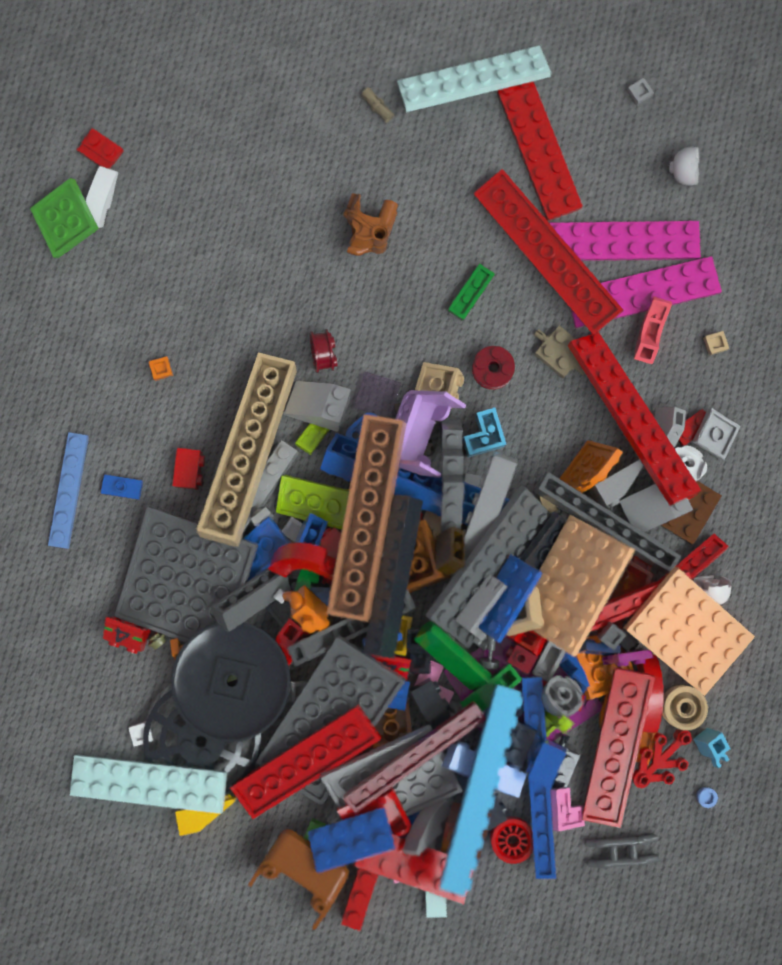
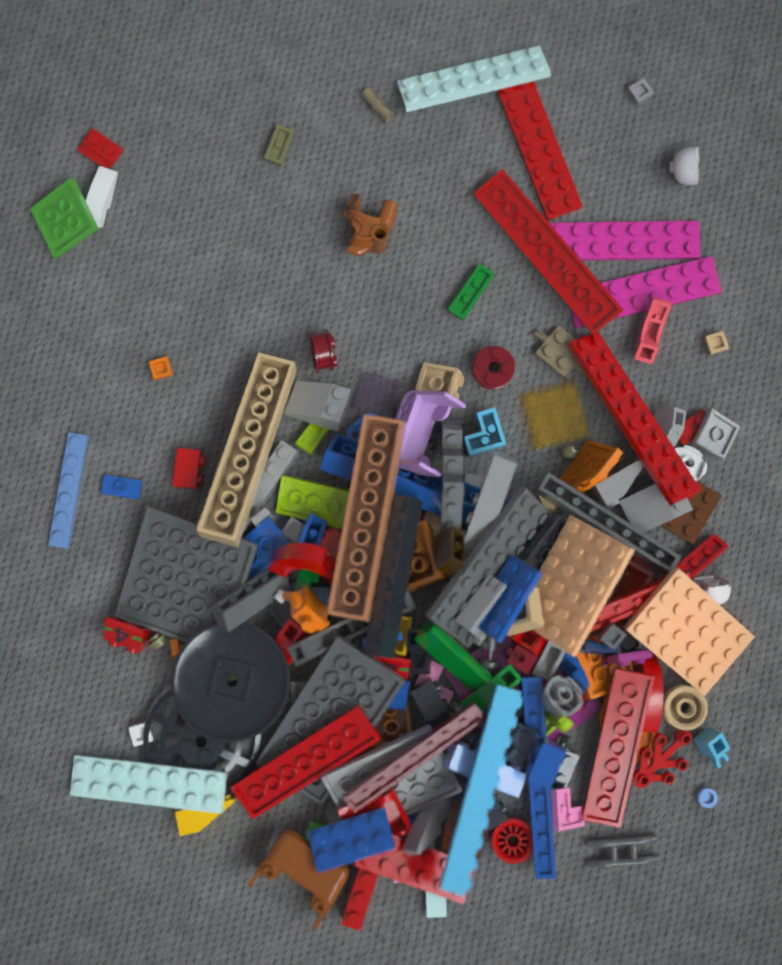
none -> olive plate [264,124,295,167]
none -> clear yellow plate [521,382,591,451]
none -> olive plate [560,446,579,460]

